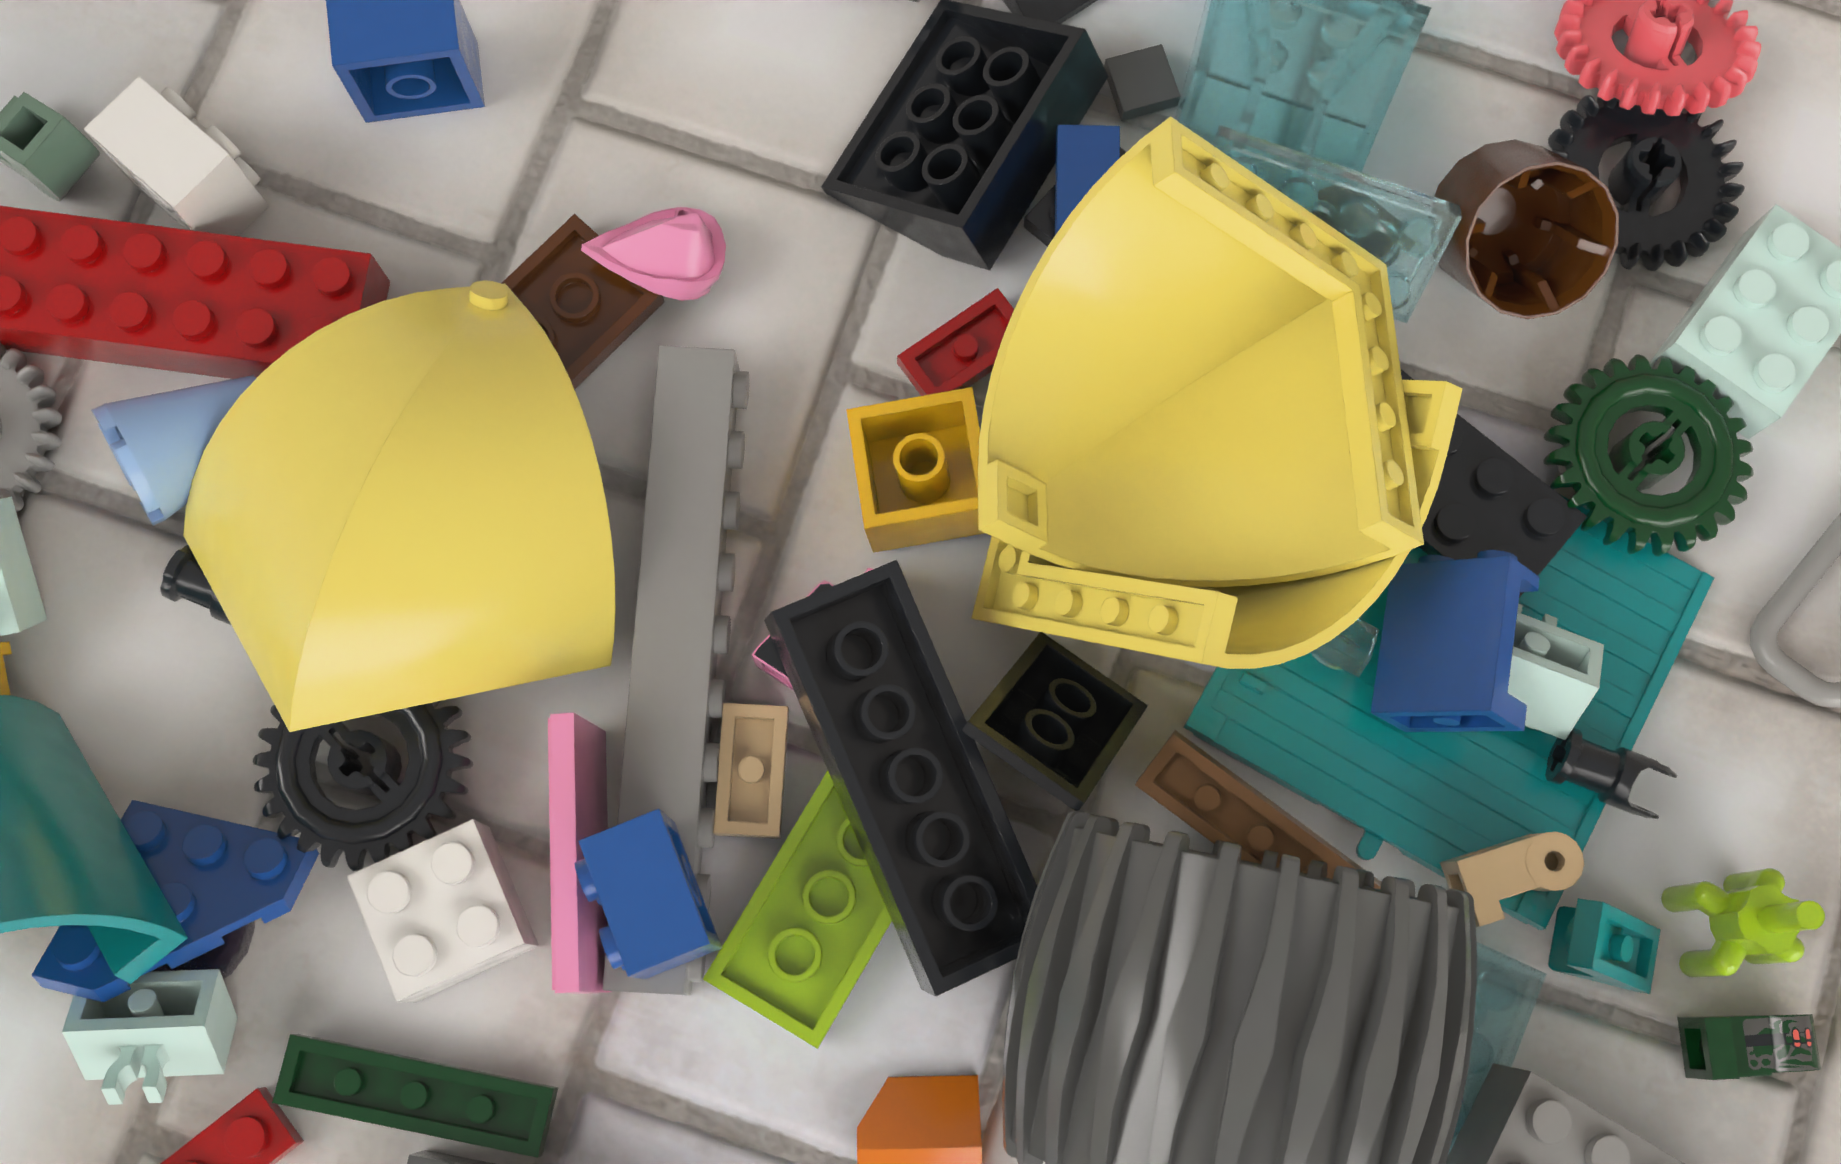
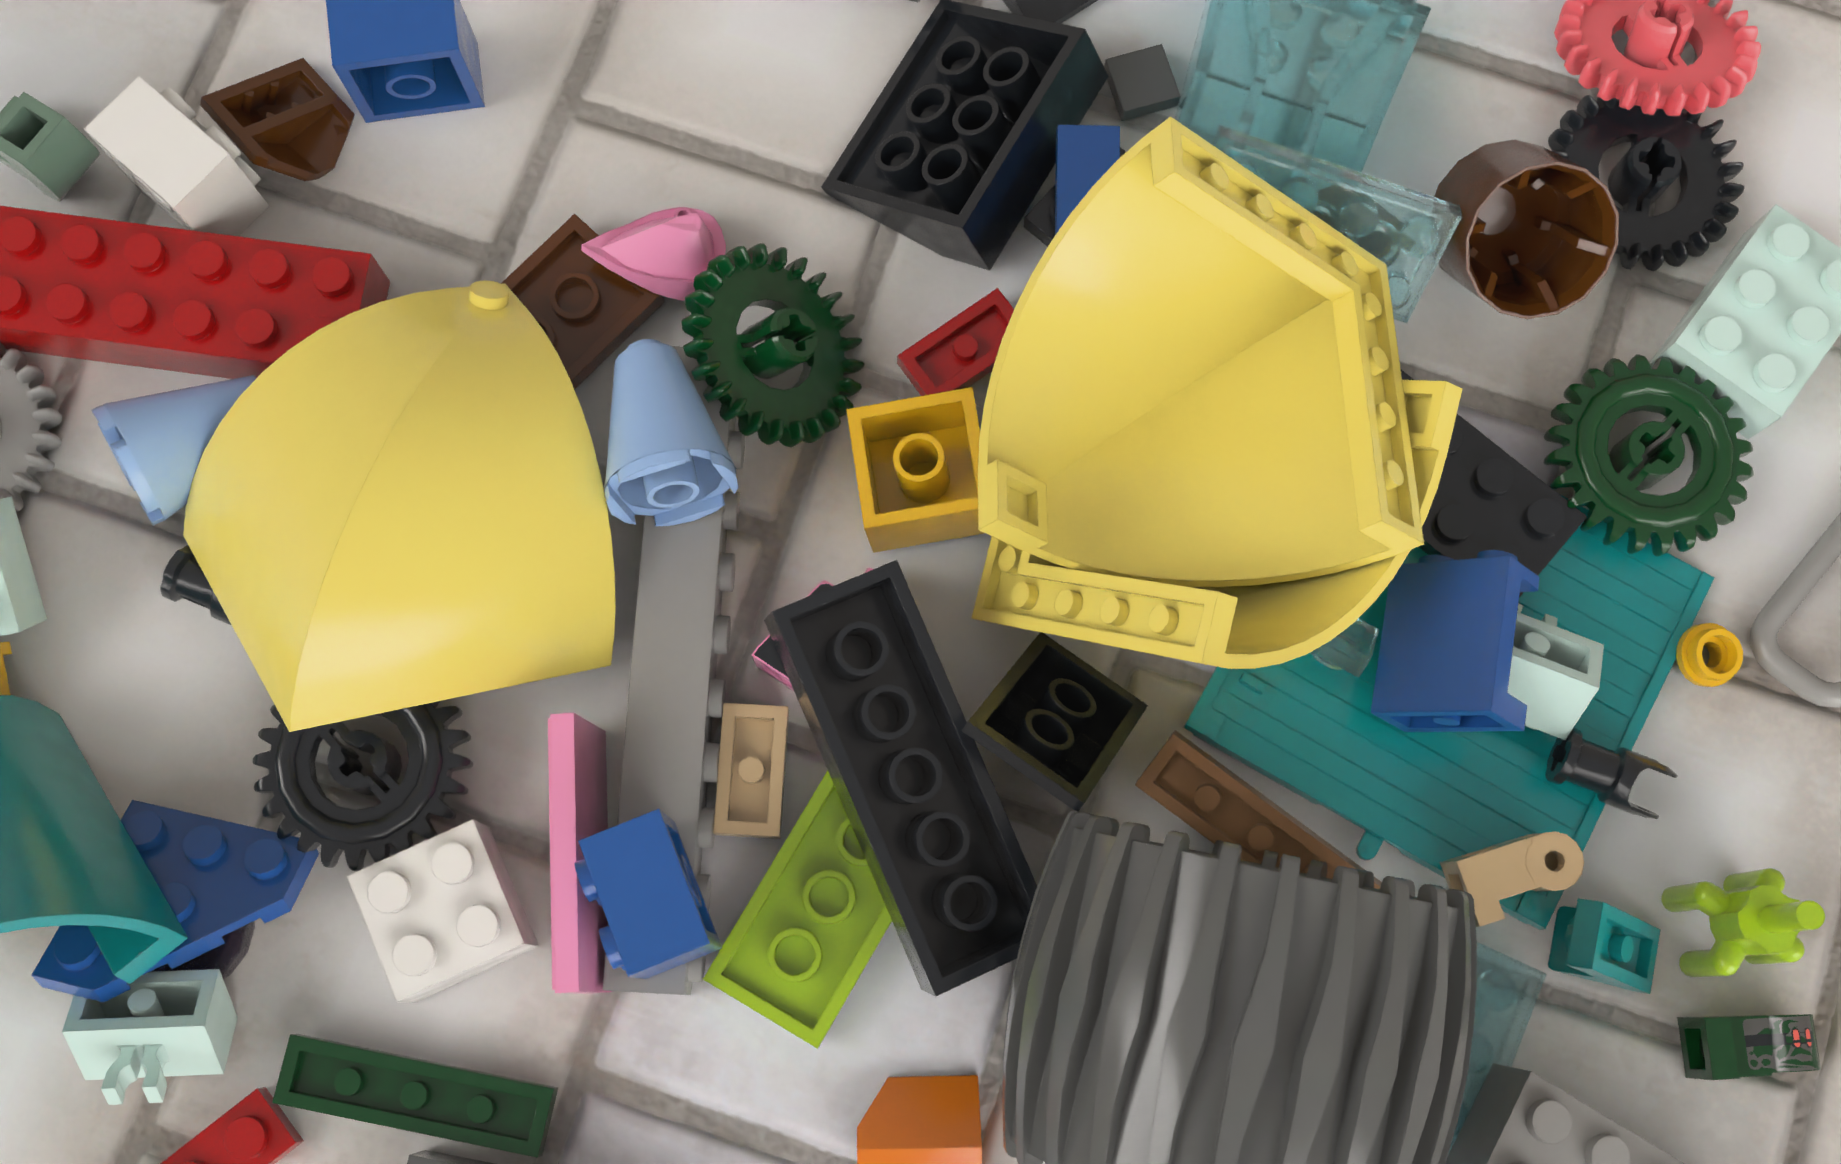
none -> reddish brown slope [200,58,355,181]
none -> light blue cone [604,339,739,526]
none -> dark green gear [681,243,865,448]
none -> yellow plate [1676,623,1743,687]

